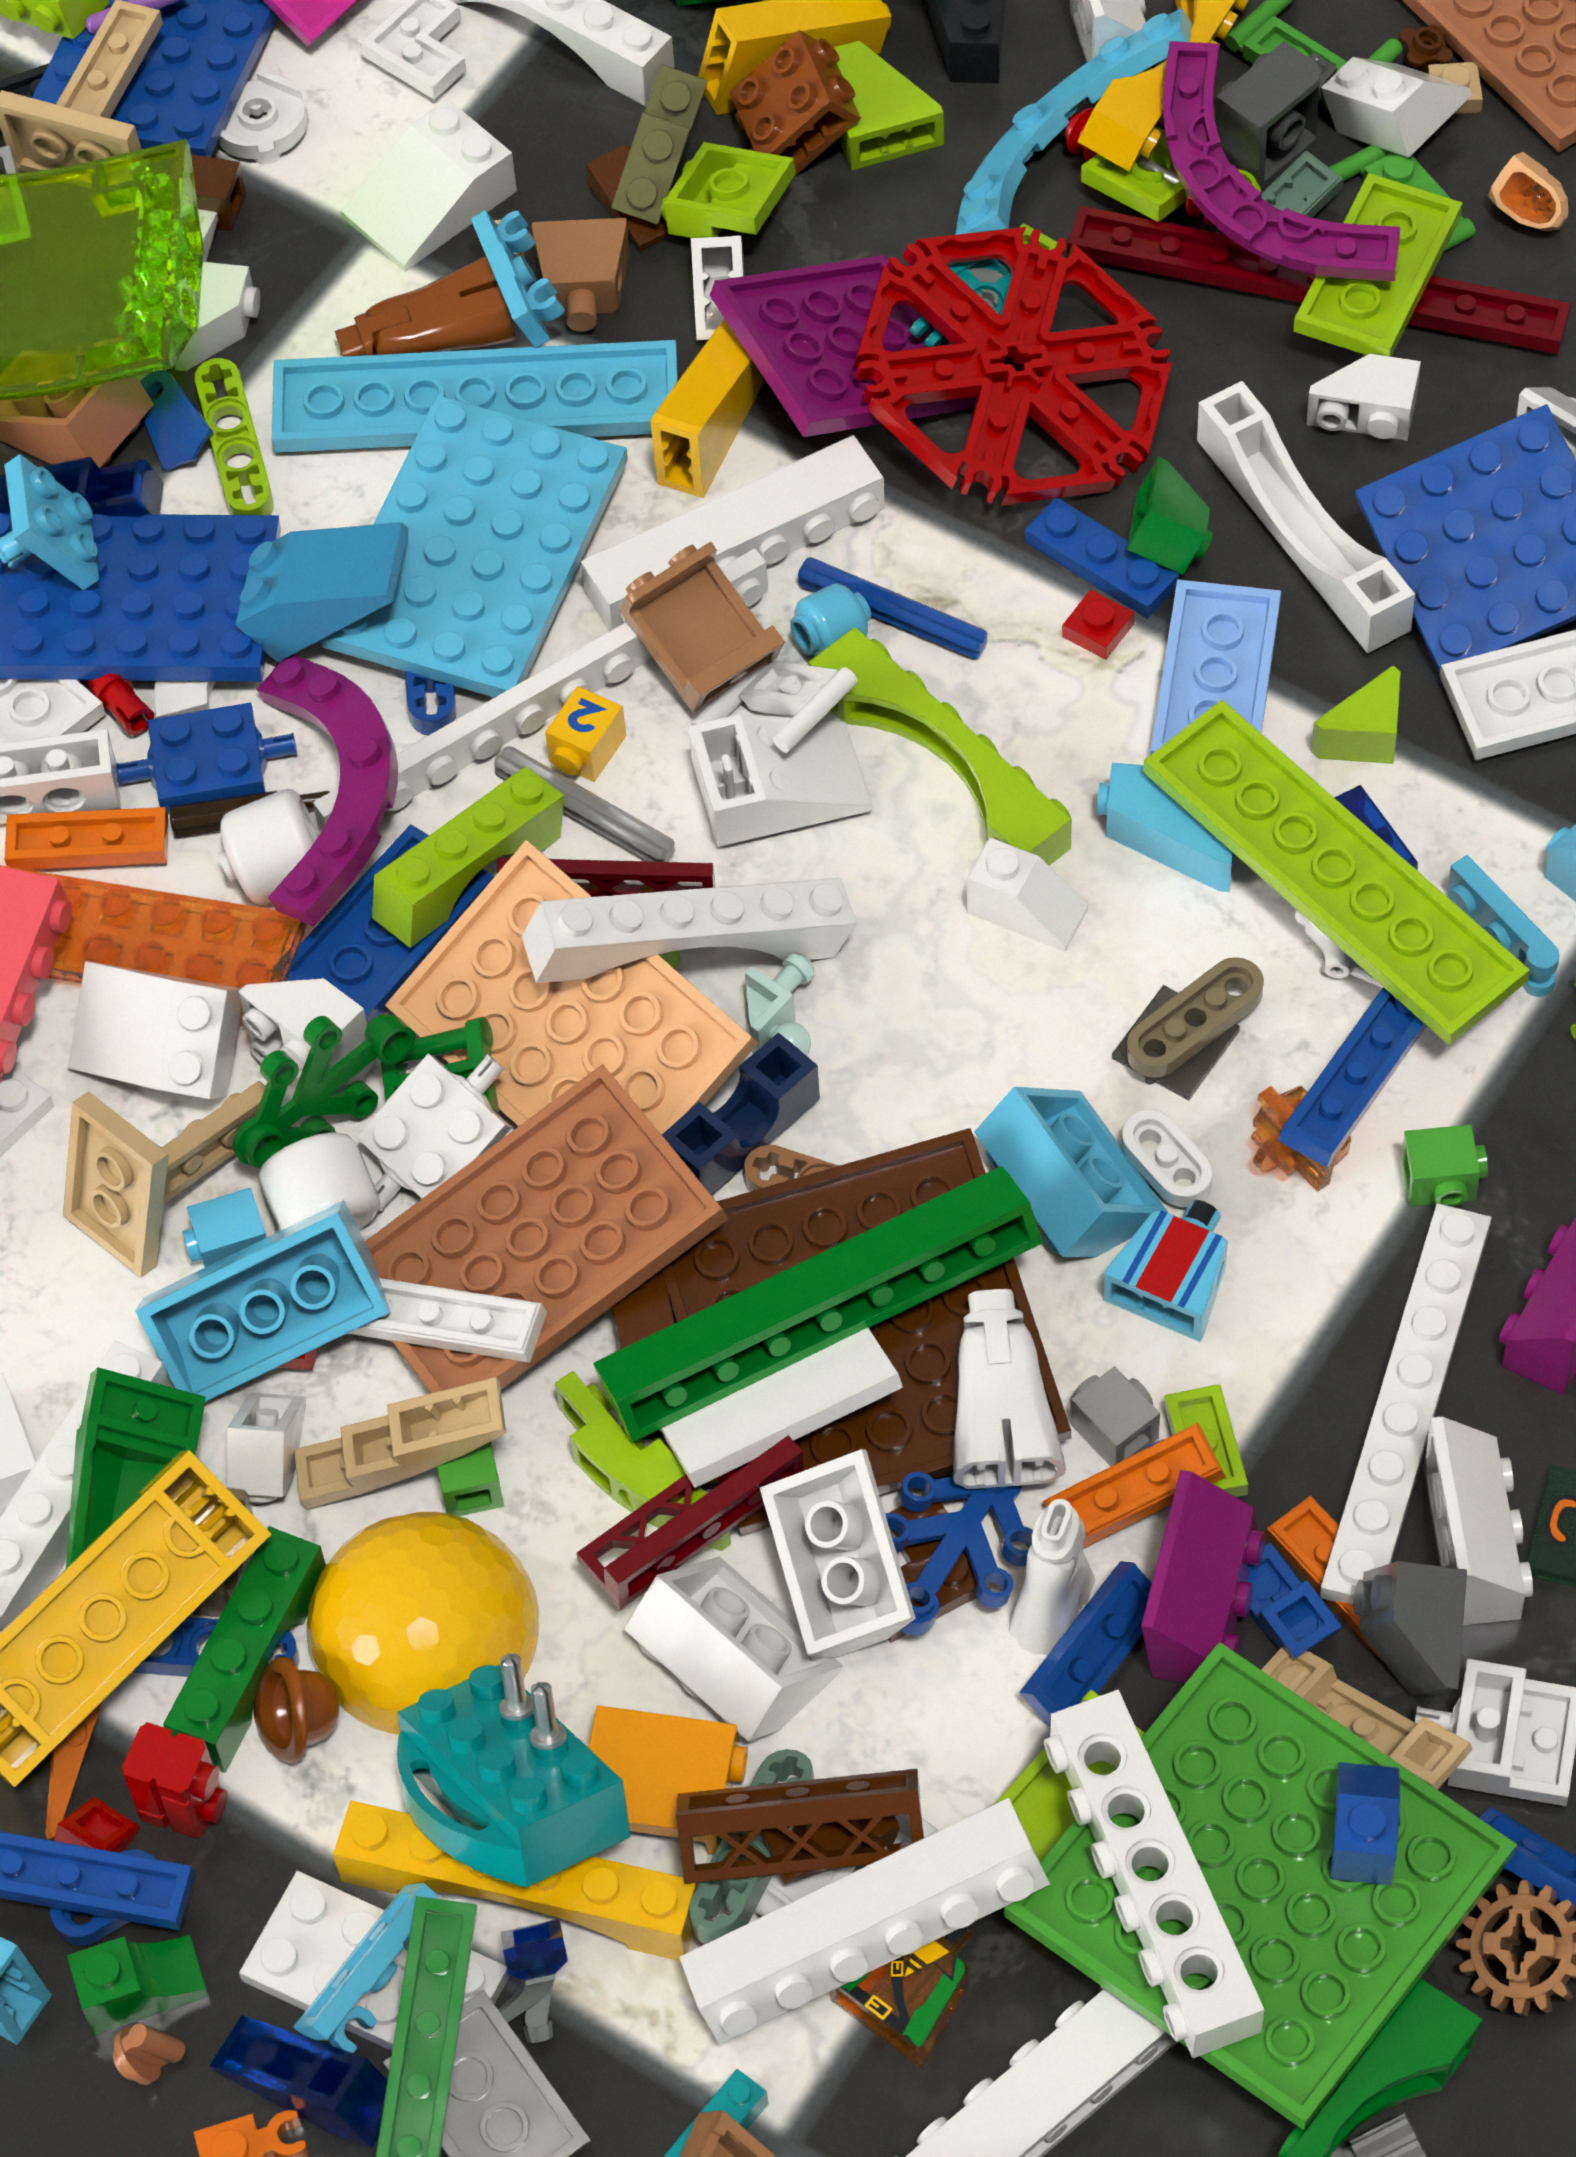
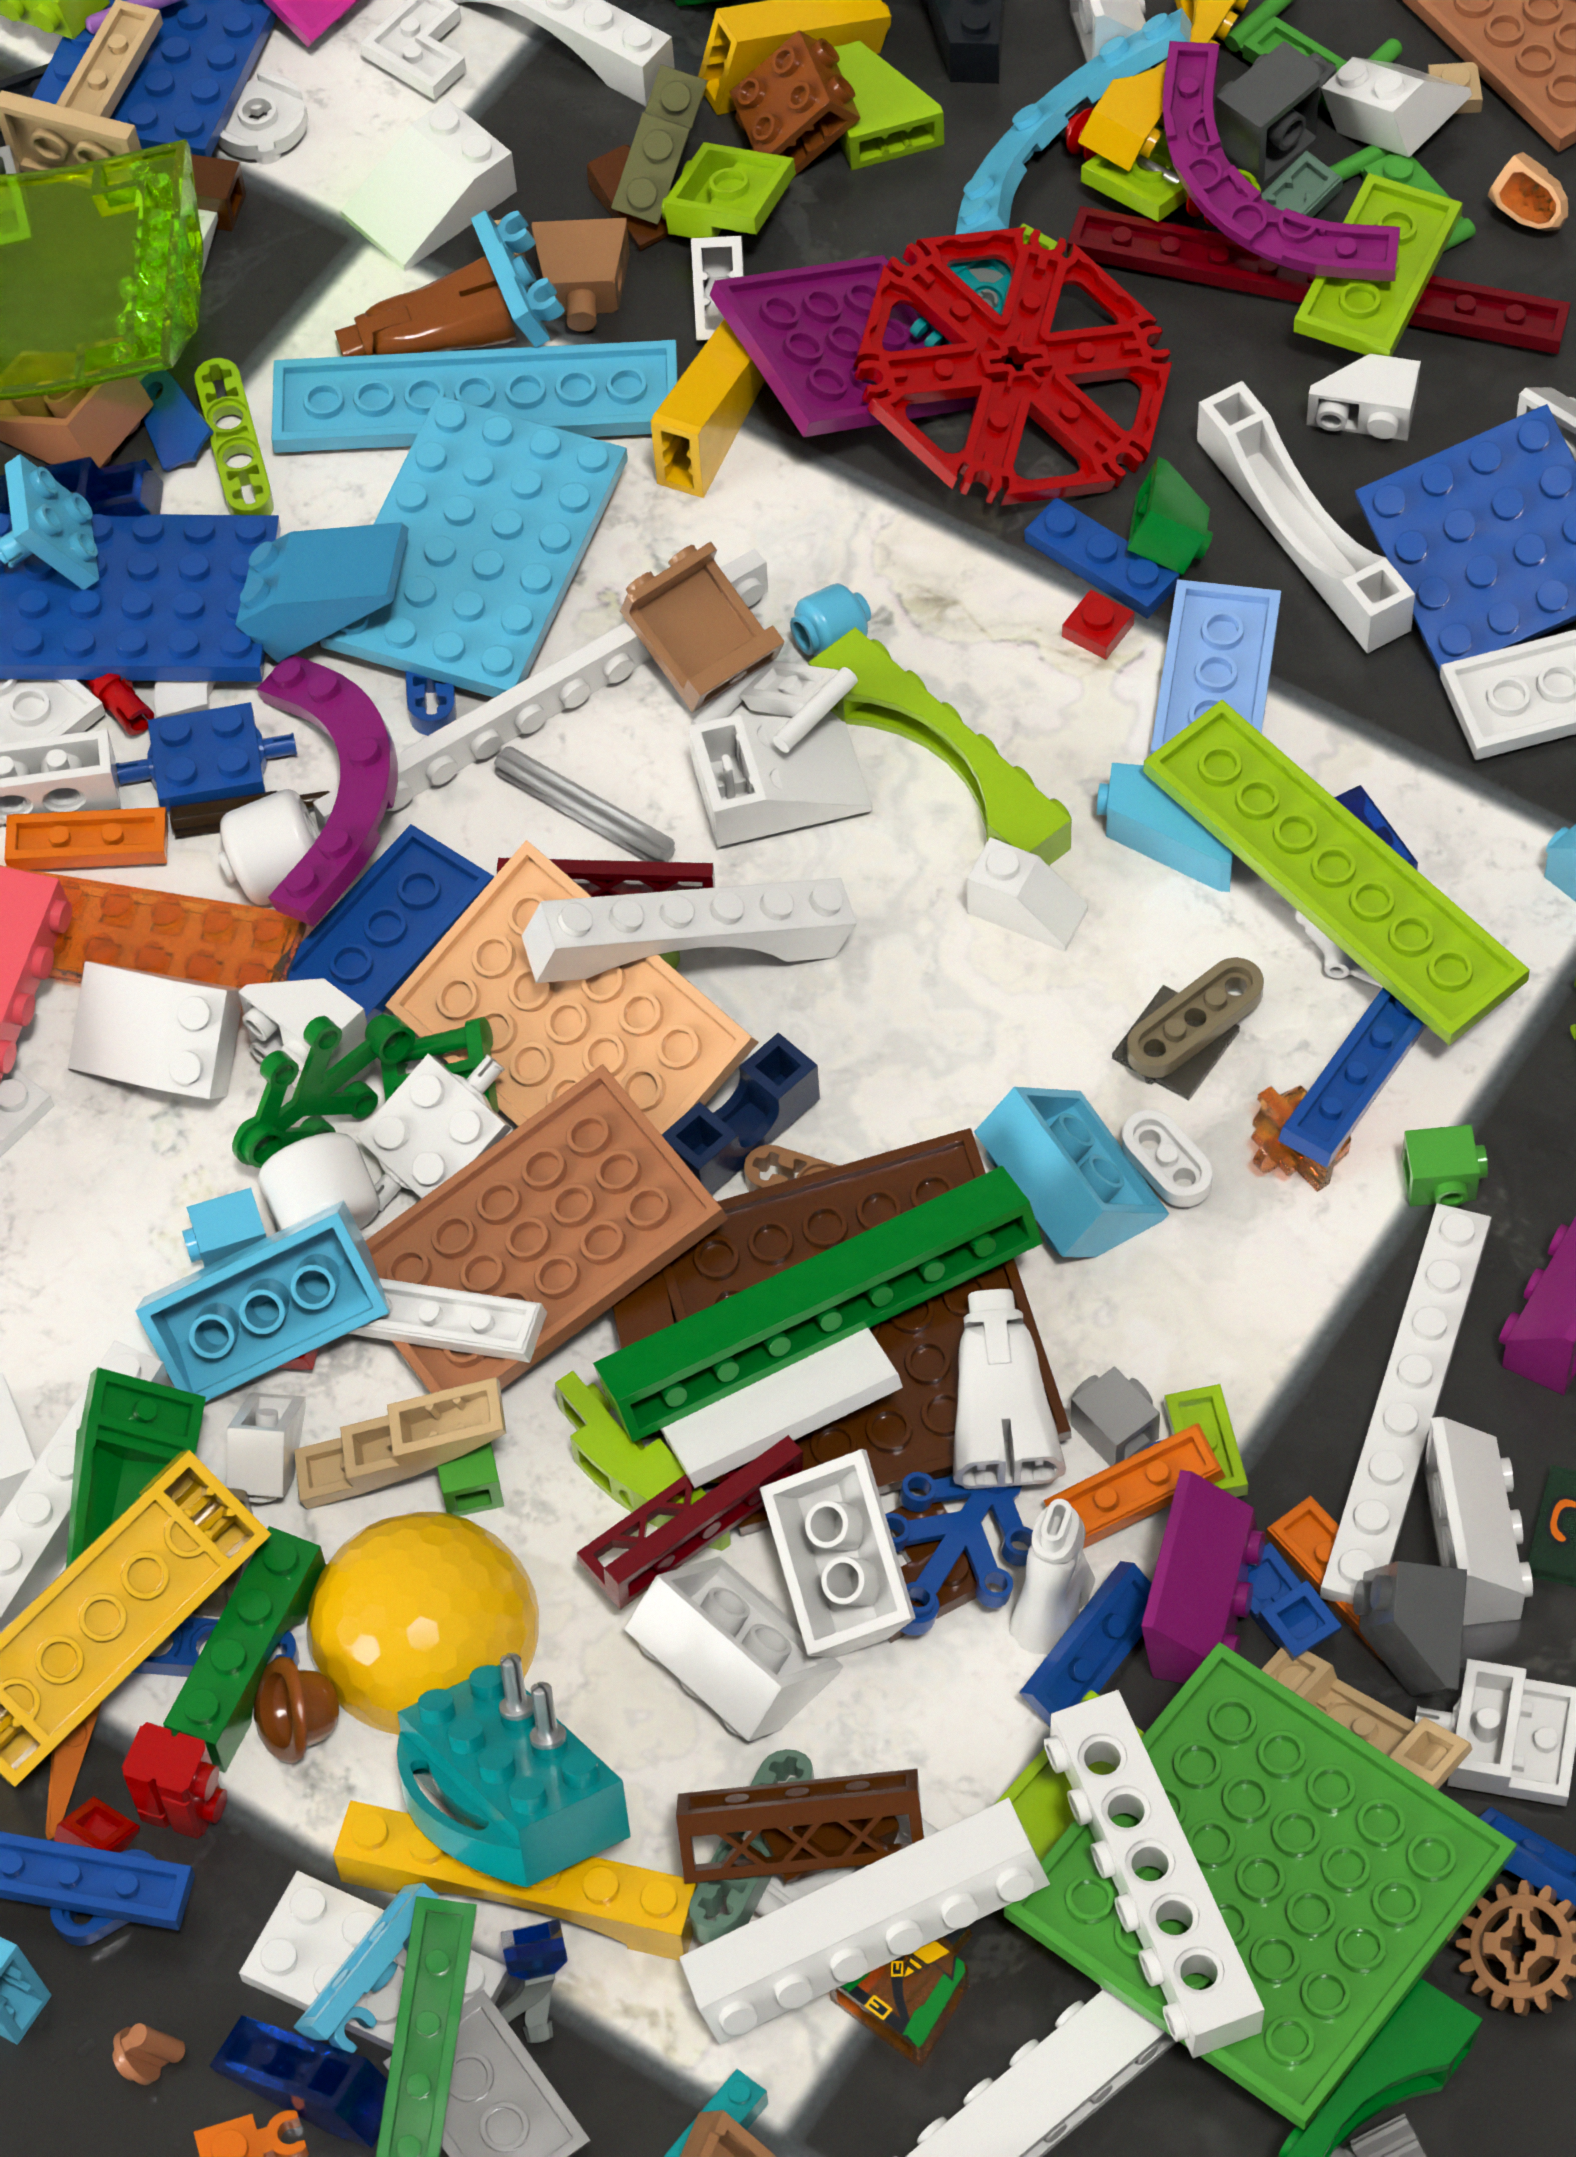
tan piece [63,1081,266,1277] -> none
green arch [67,1935,209,2035] -> none
white slope [169,261,260,371] -> none
lime arch [372,766,564,948] -> none
yellow brick [545,686,626,782] -> none
white brick [580,435,885,631] -> none
light orange panel [588,1705,748,1855] -> none
light aqua piece [745,953,814,1055] -> none
blue axle [798,557,988,658] -> none
torso [1103,1200,1228,1342] -> none
lime slope [1311,665,1401,764] -> none
blue slope [1330,1762,1400,1885] -> none
reddish brown plate [1399,25,1453,73] -> none
medium azure plate [1447,855,1560,997] -> none

